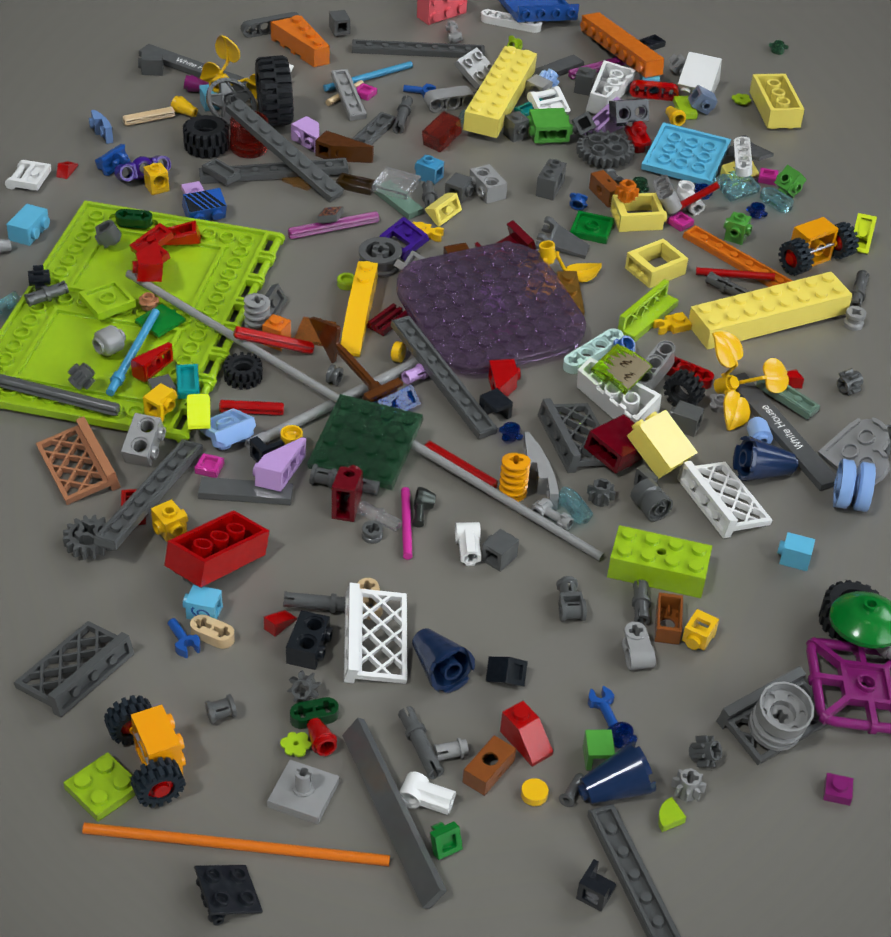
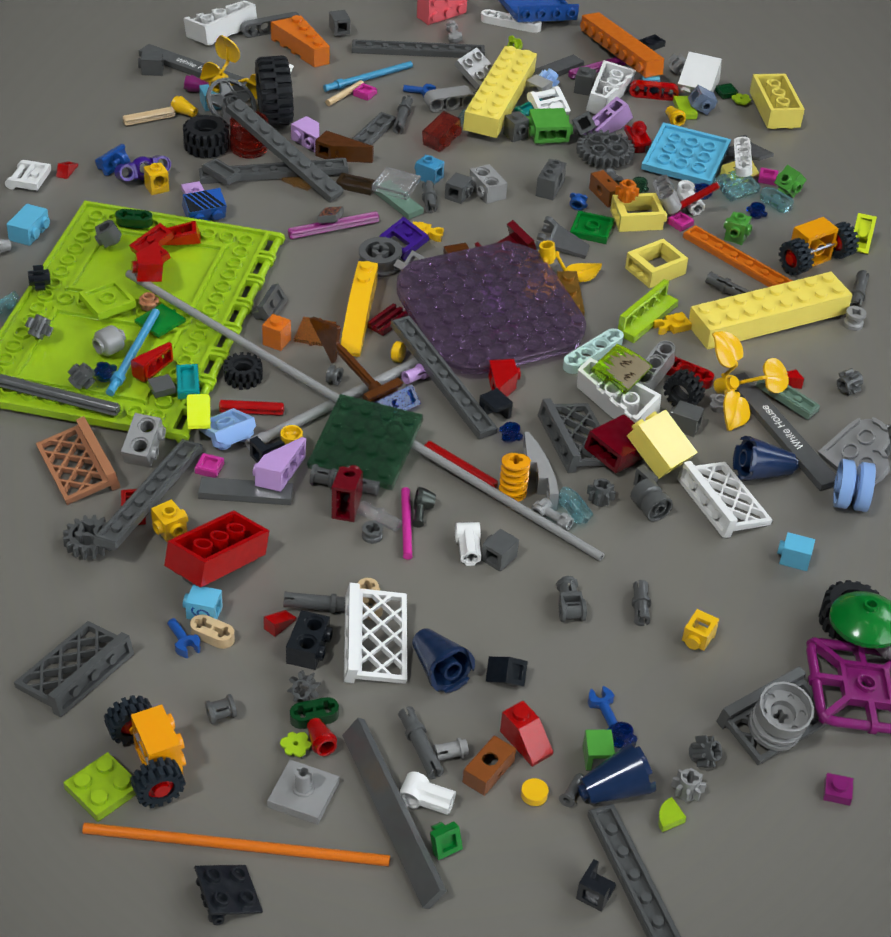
dark grey pin [24,281,69,307] -> none
medium blue slope [89,110,113,144] -> none
yellow brick [143,383,178,422] -> none
red axle [233,326,314,354] -> none
light grey piece [244,293,271,331] -> none
light grey tile [331,69,367,121] -> none
lime tile [337,273,354,291] -> none
light yellow slope [425,193,462,227] -> none
lime brick [607,525,712,598] -> none
black brick [609,98,649,126] -> none
blue plate [613,335,635,357] -> none
light grey piece [622,622,656,670] -> none
dark orange piece [654,592,683,645] -> none
red bar [696,267,775,281] -> none
light blue brick [747,417,773,444] -> none
clear green plate [769,40,789,55] -> none
none -> dark grey gear [25,314,54,340]
none -> clear blue plate [94,362,117,382]
none -> white wedge [183,0,257,46]
none -> dark green tile [715,83,738,99]

